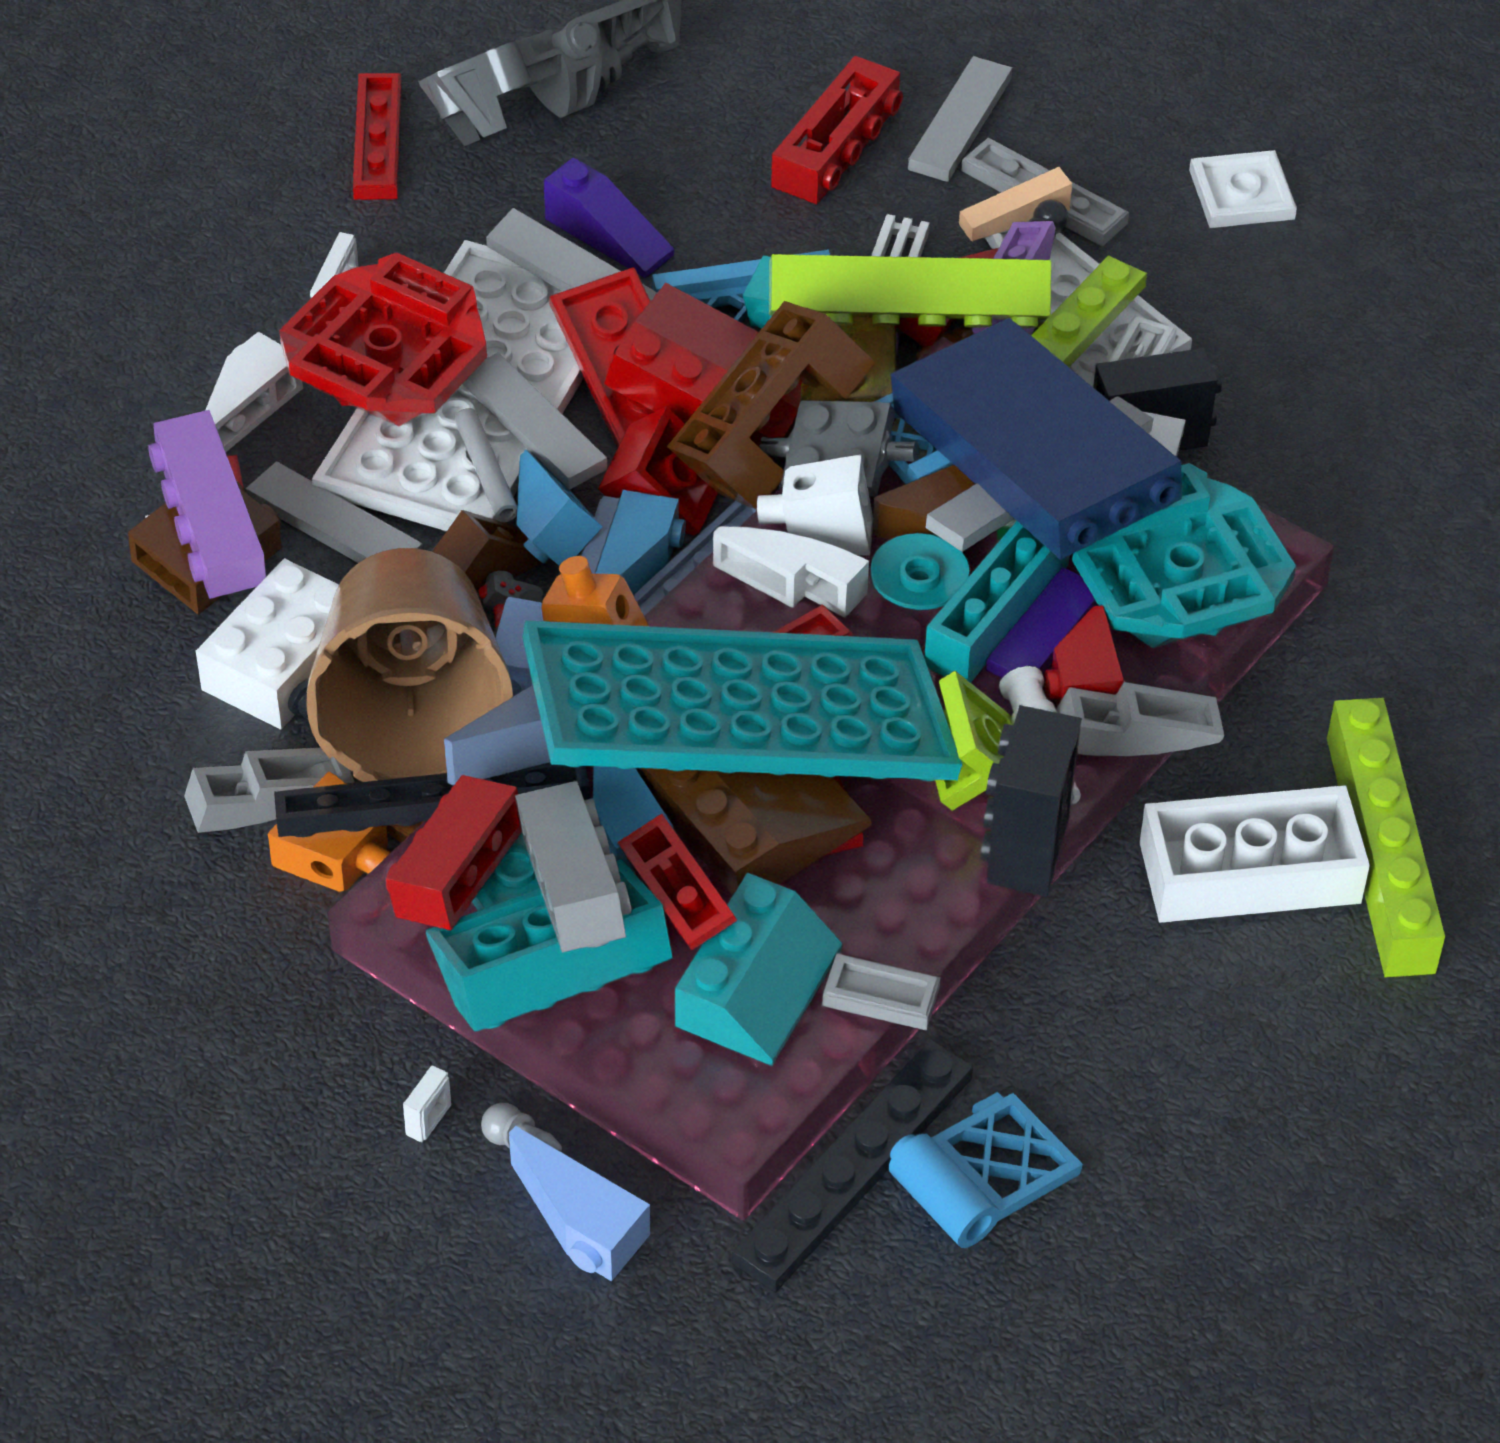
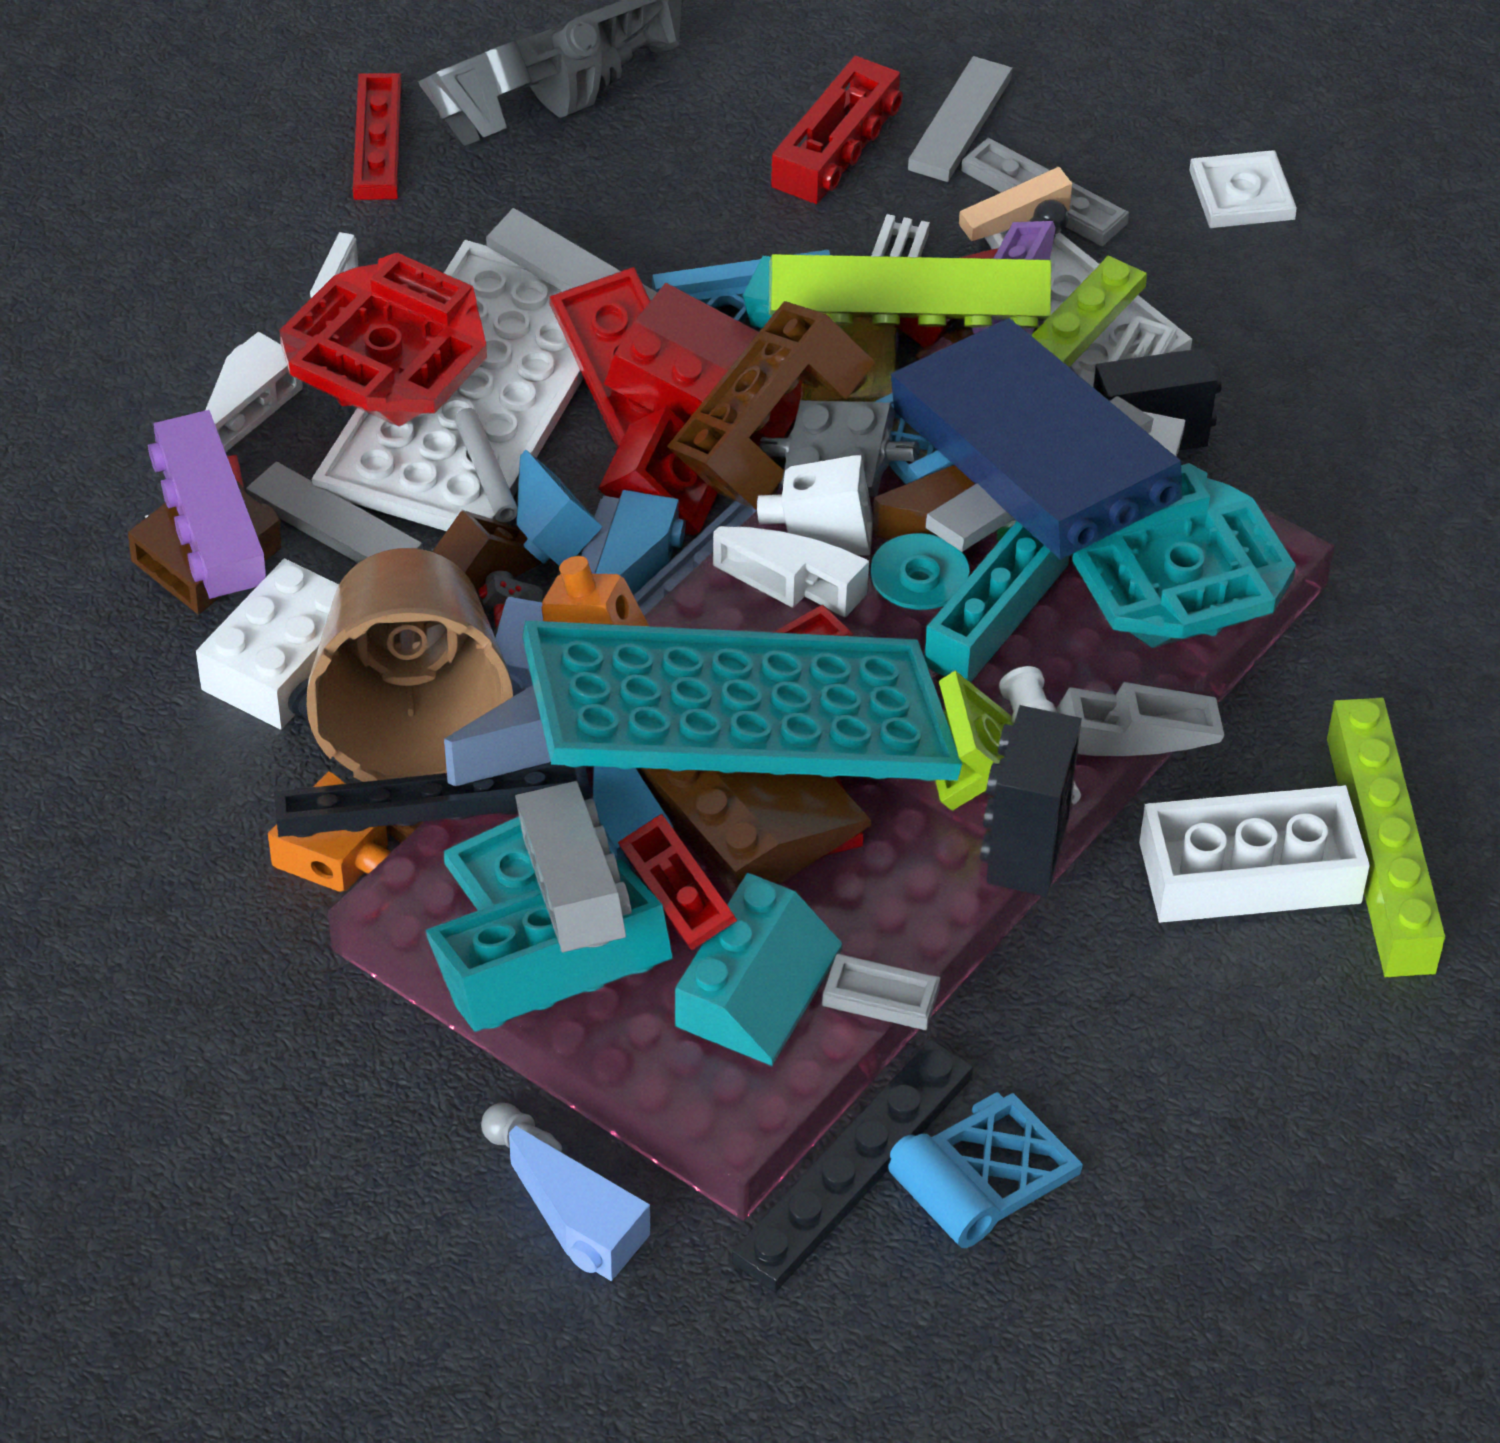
light grey slope [184,747,355,833] -> none
red brick [385,775,522,930] -> none
white tile [403,1065,451,1142] -> none
light grey tile [462,352,607,490] -> none
dark purple slope [544,157,674,278] -> none
dark purple tile [986,567,1098,678] -> none
red slope [1044,605,1124,707] -> none

